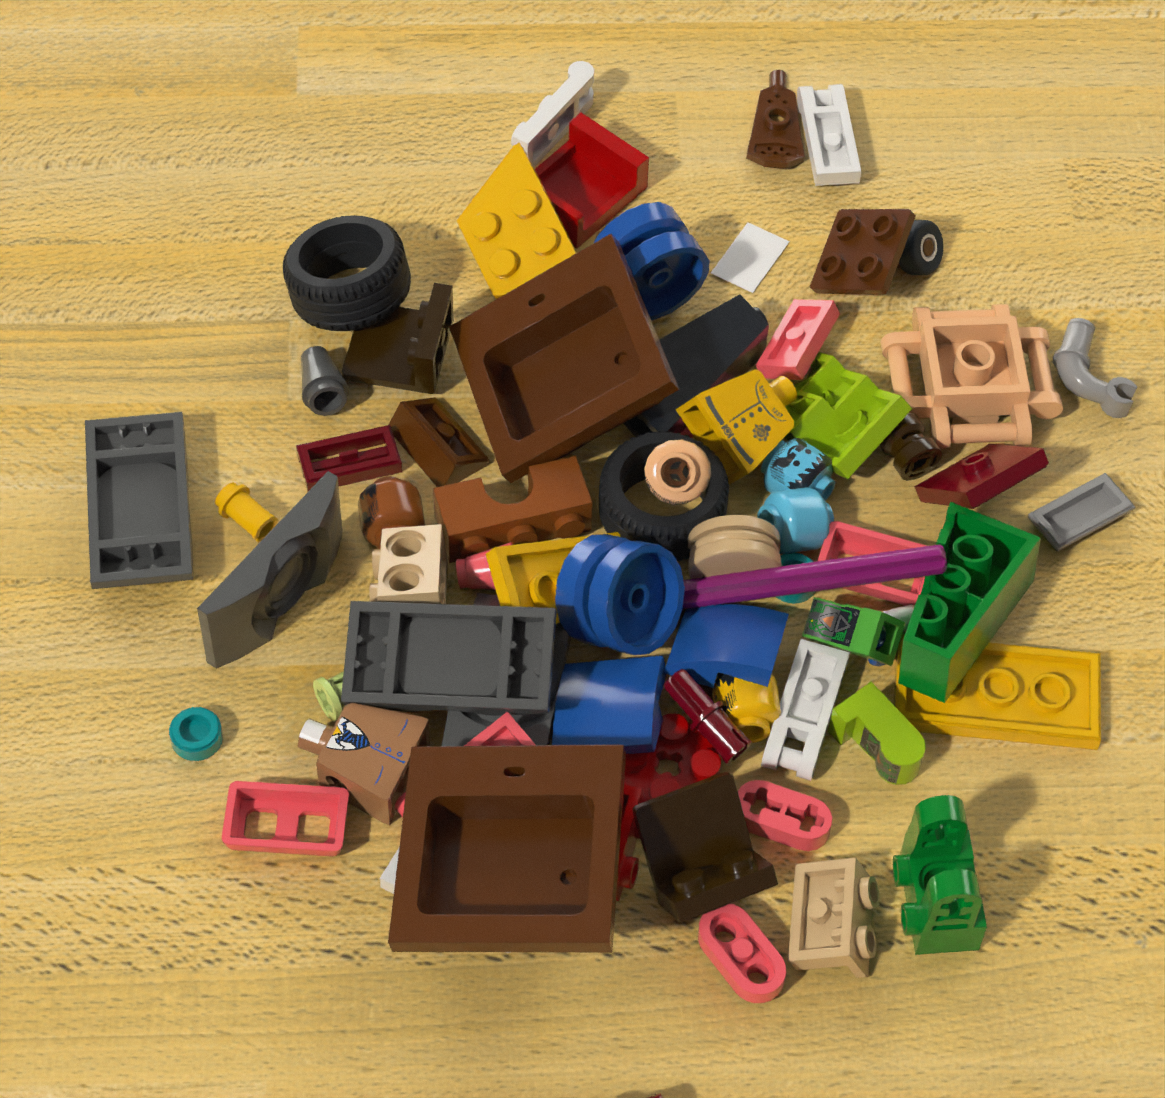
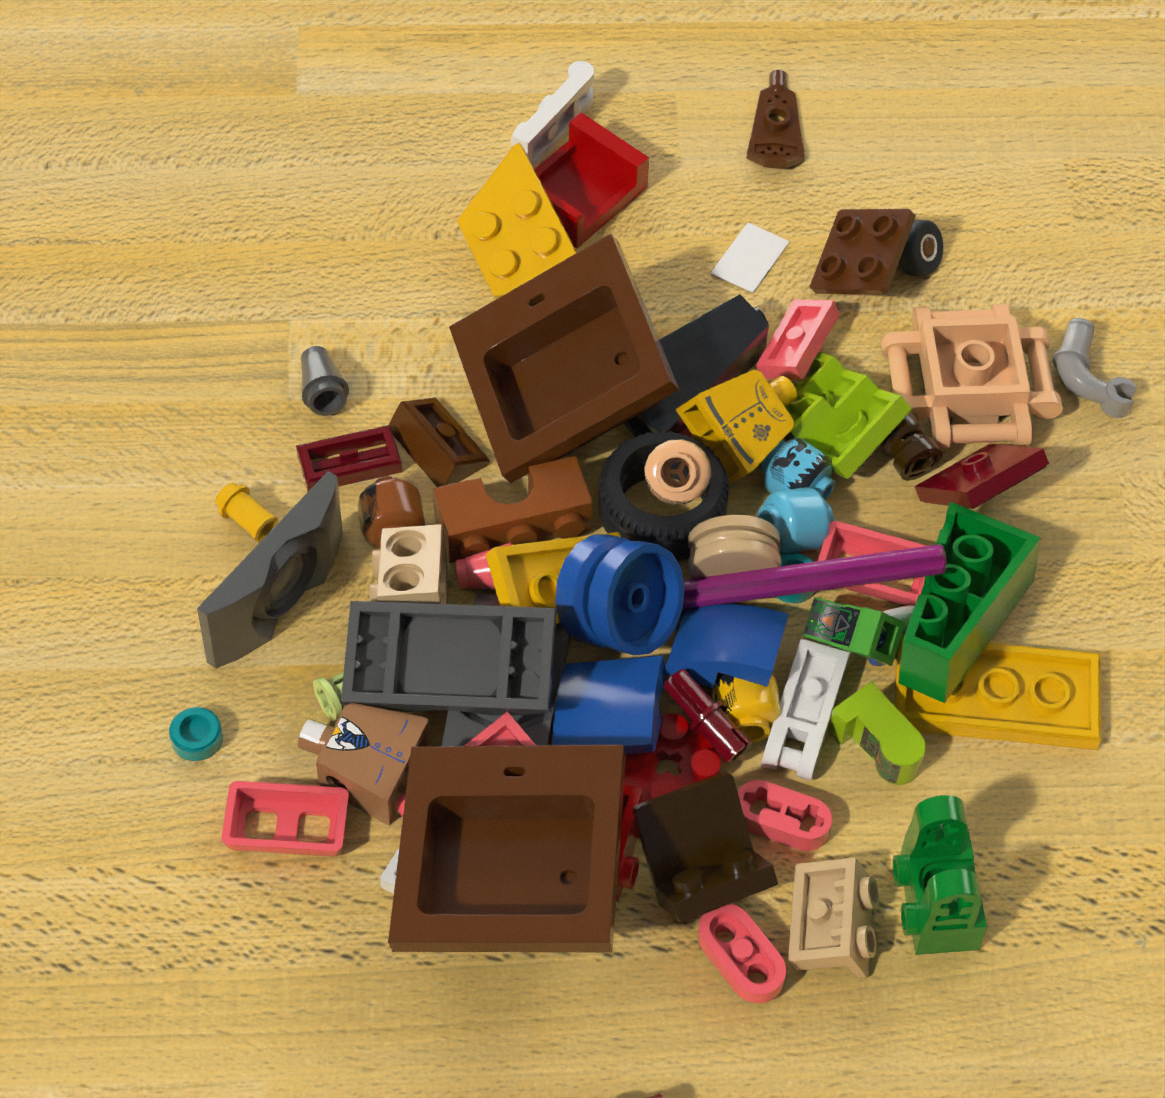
dark grey slope [85,412,193,589] -> none
black tyre [283,215,411,331] -> none
dark brown bracket [342,283,454,394] -> none
blue wheel [594,202,710,321] -> none
white plate [797,84,861,186] -> none
light grey tile [1028,473,1135,551] -> none

